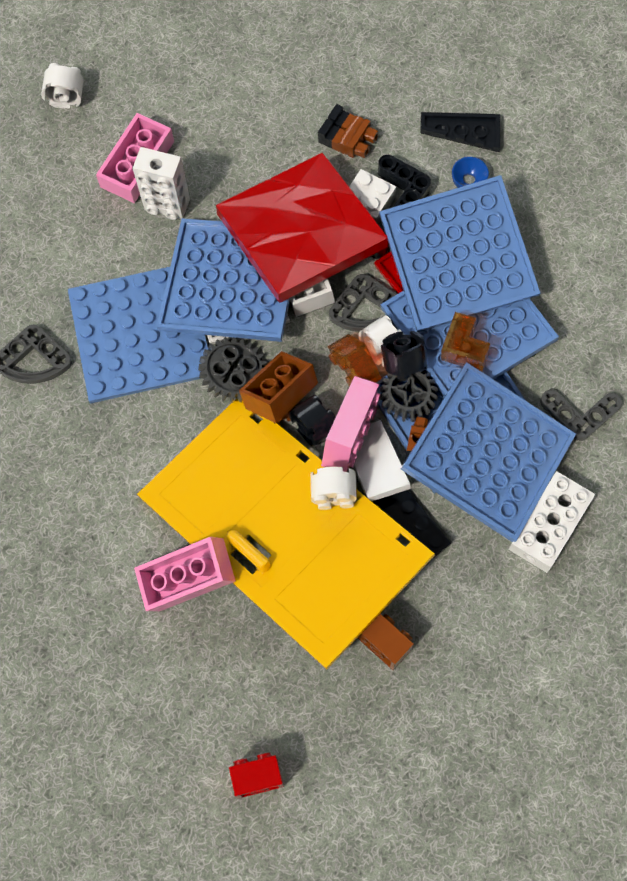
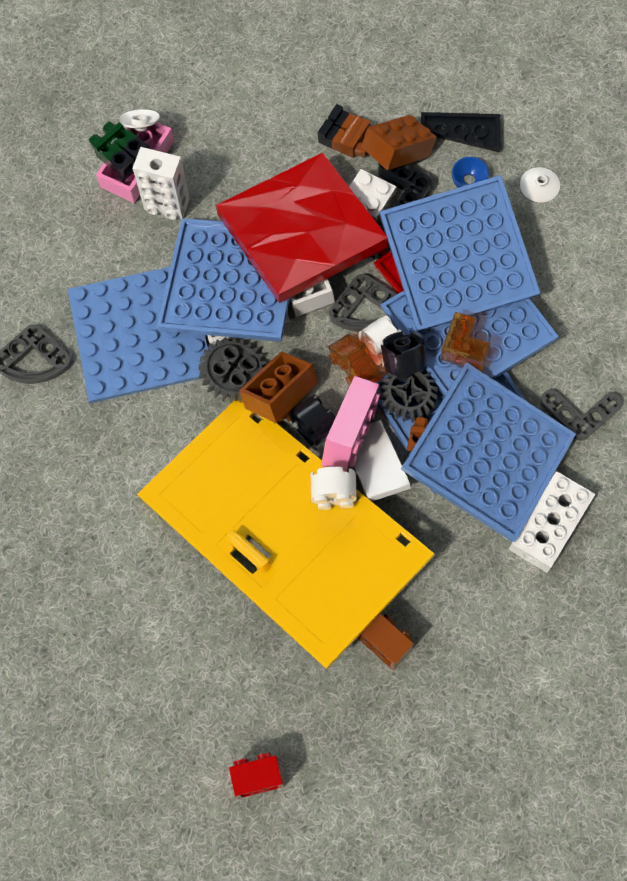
white brick [41,63,84,108] -> none
bright pink brick [134,537,236,611] -> none
black wing [372,490,451,558] -> none
none -> hips [89,121,149,181]
none -> white dish [119,110,160,131]
none -> dark orange brick [361,115,437,170]
none -> white dish [520,167,560,203]

